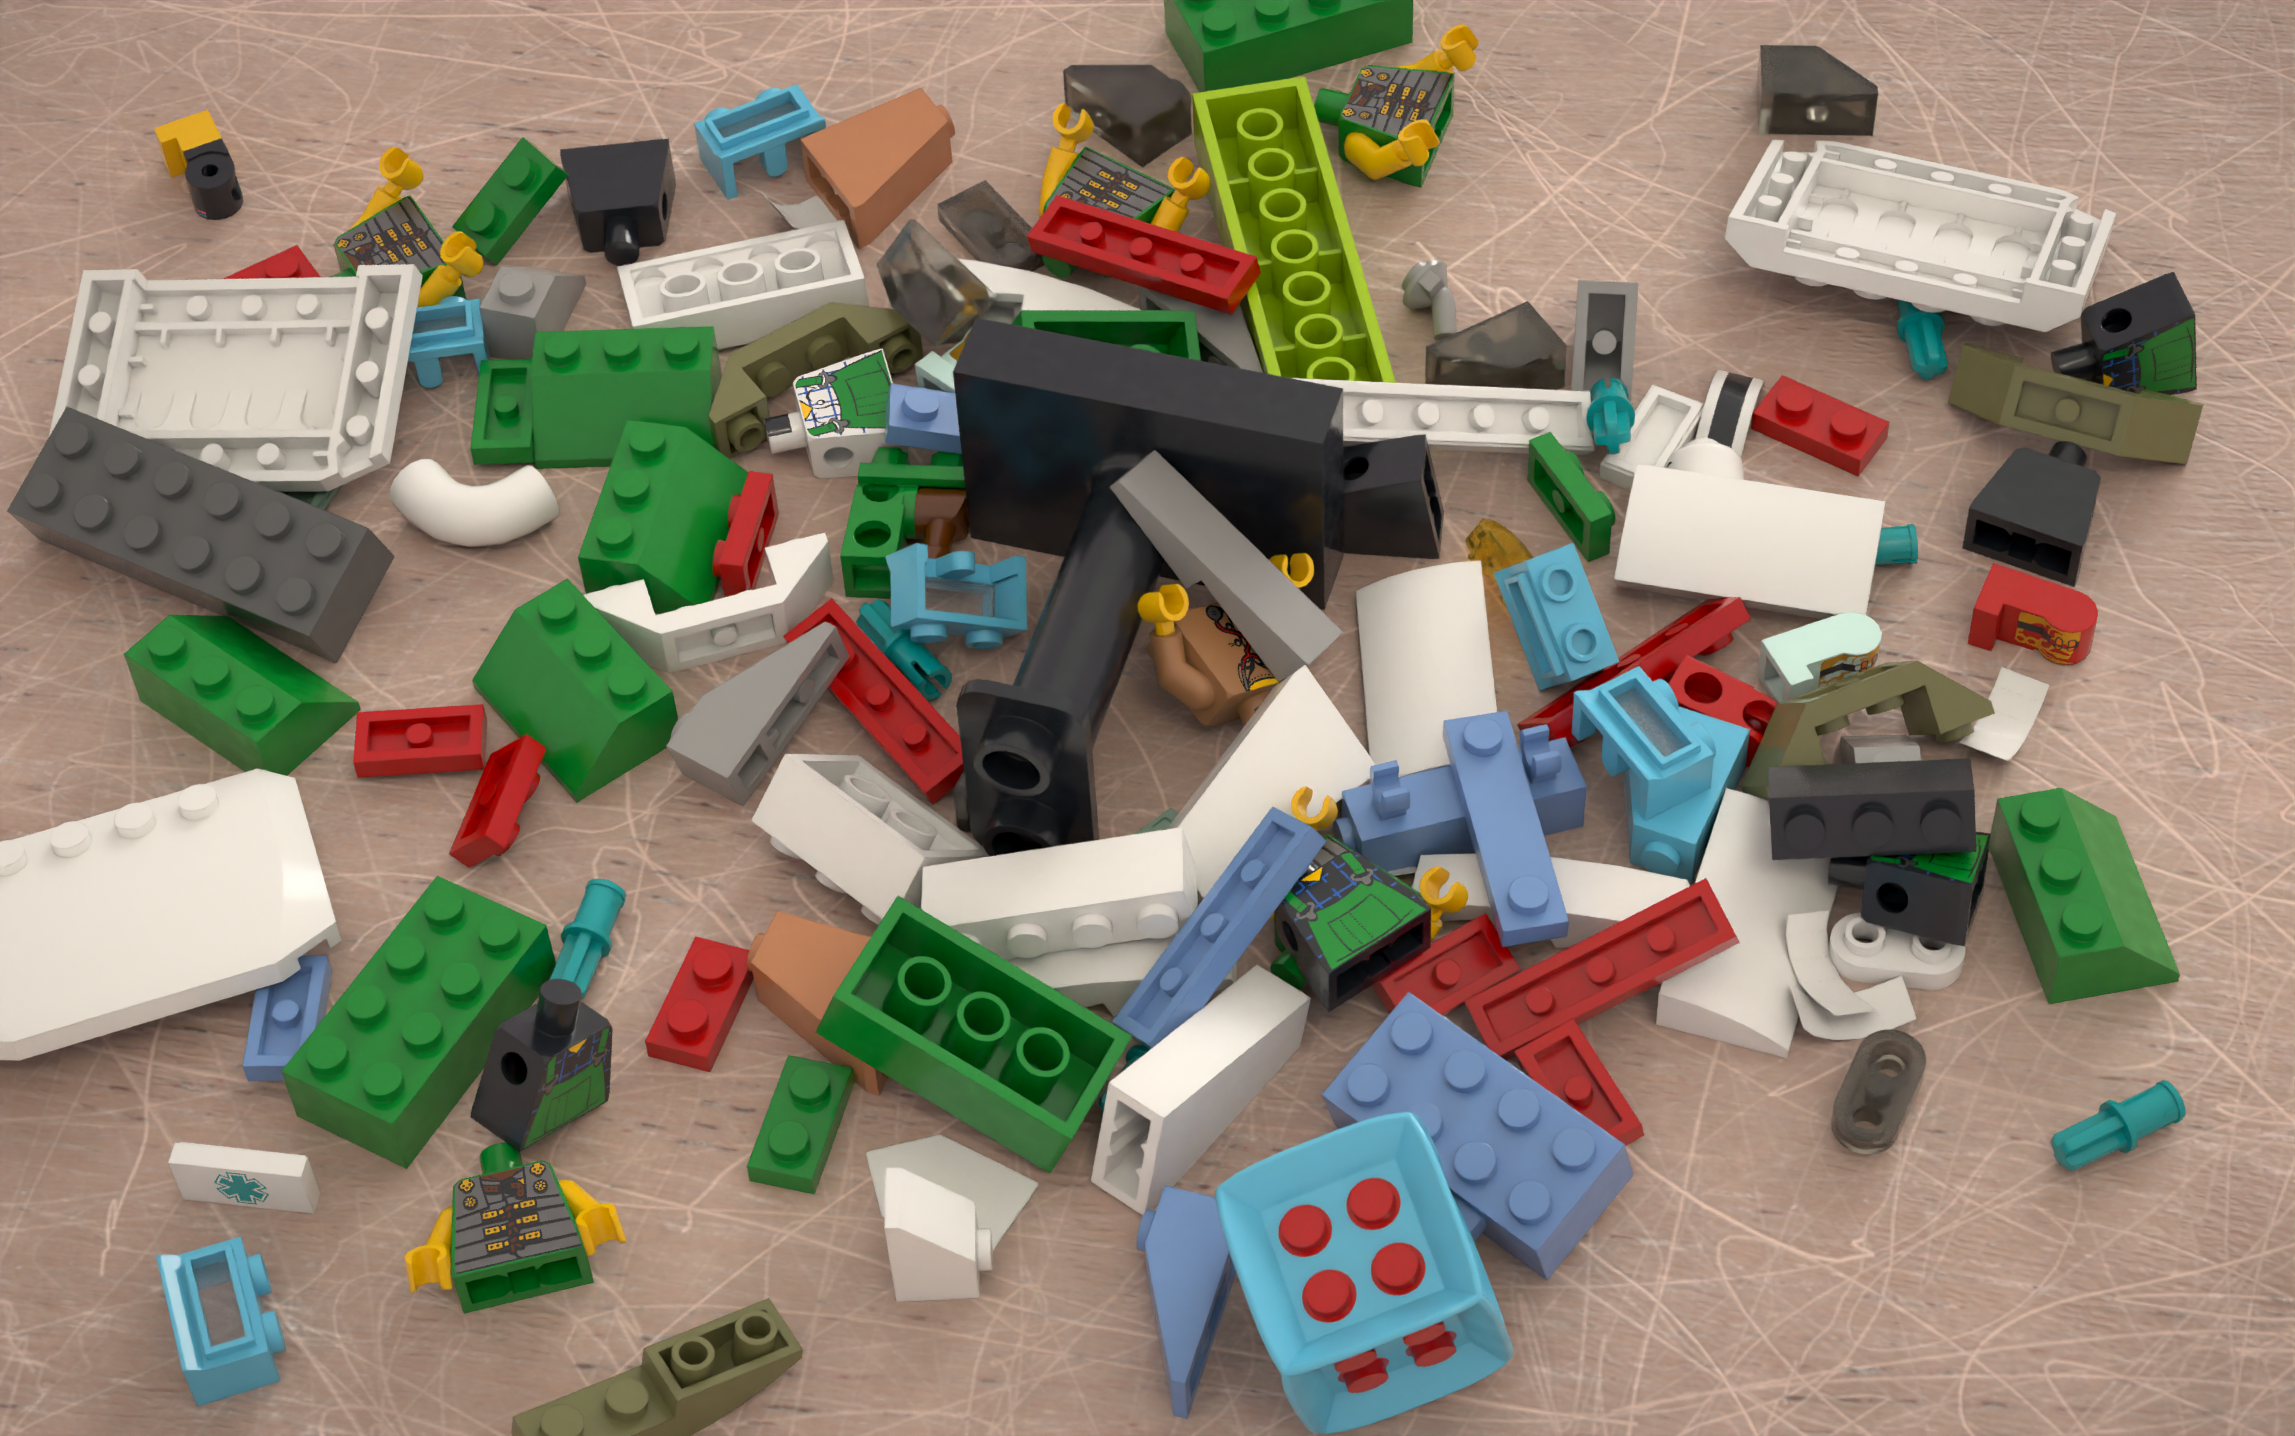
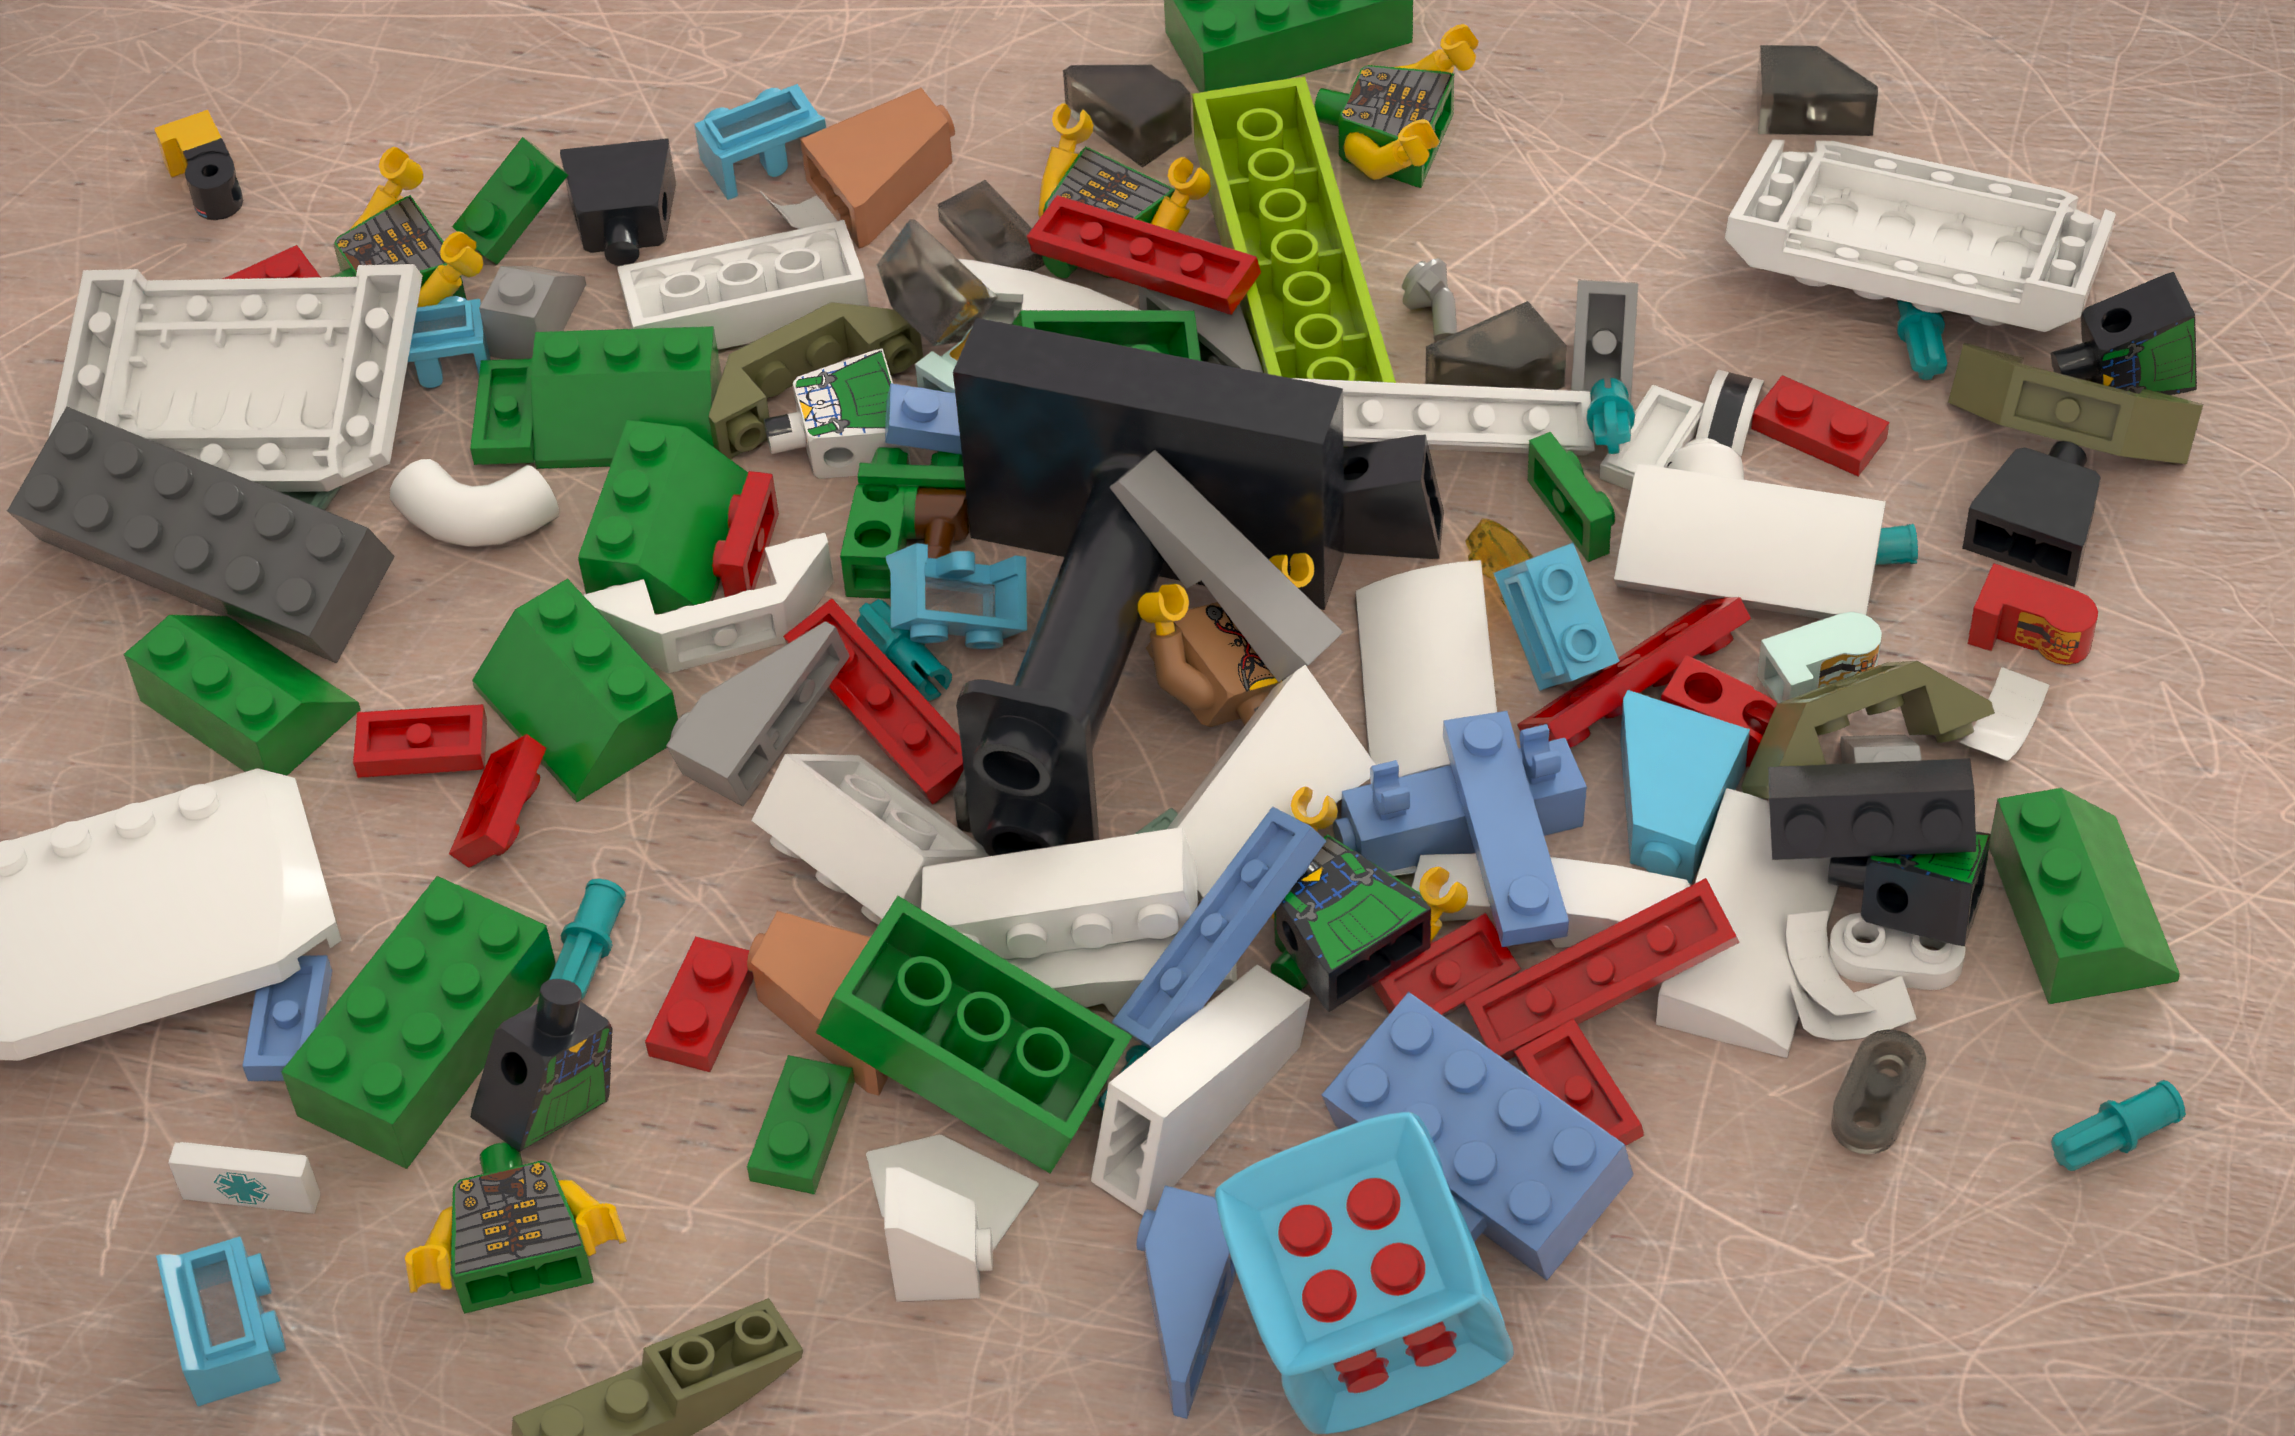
medium azure window [1572,666,1716,821] -> none

